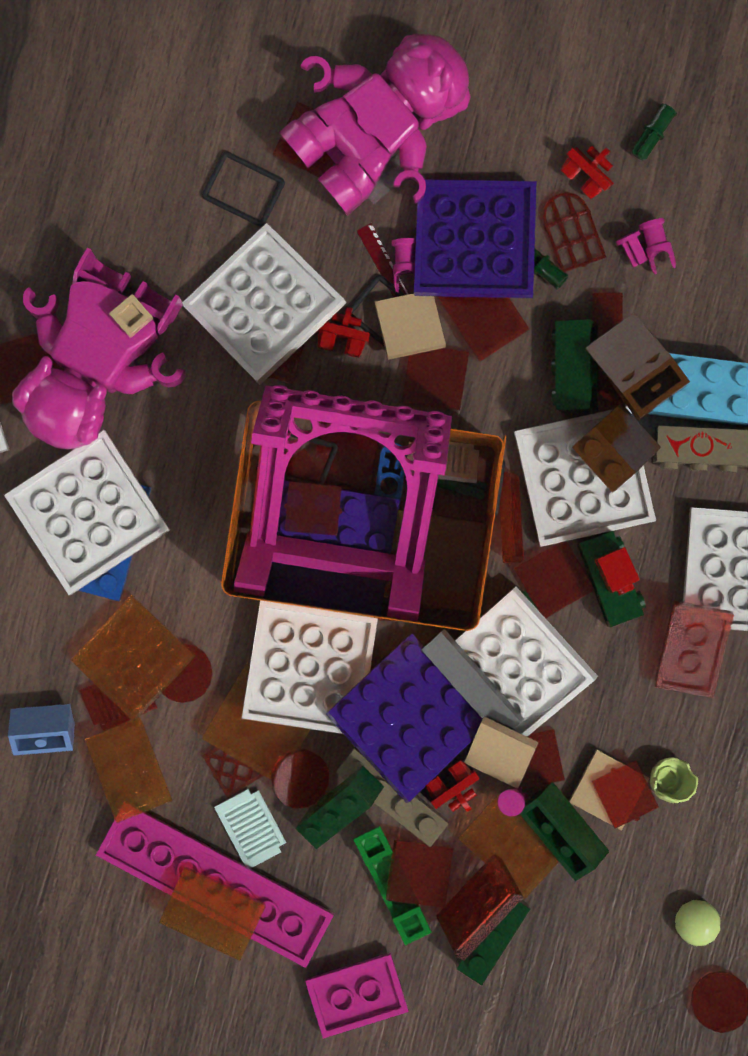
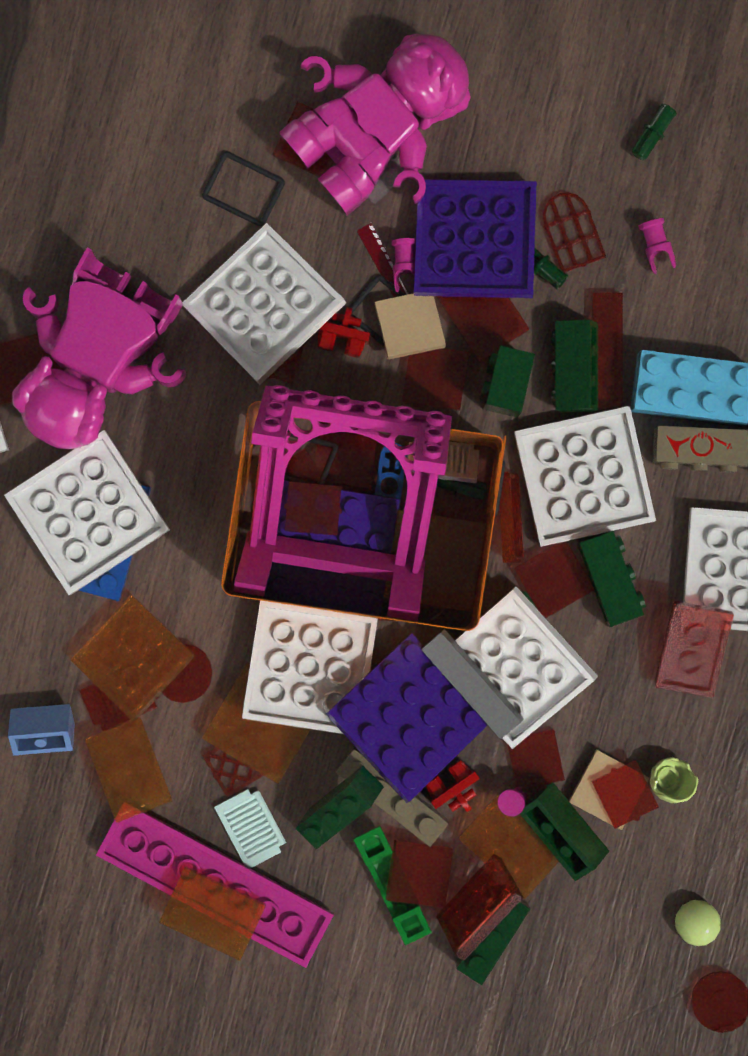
tan plate [109,294,153,338] -> none
clear red tile [271,749,330,809] -> none
dark pink plate [305,952,408,1038] -> none
tan tile [464,717,539,789] -> none
red hips [560,146,614,199] -> none
reddish brown slope [572,403,661,493] -> none
reddish brown slope [585,313,690,421] -> none
red brick [595,547,640,595] -> none
dark pink piece [615,230,648,267] -> none
none -> dark green brick [480,346,535,418]

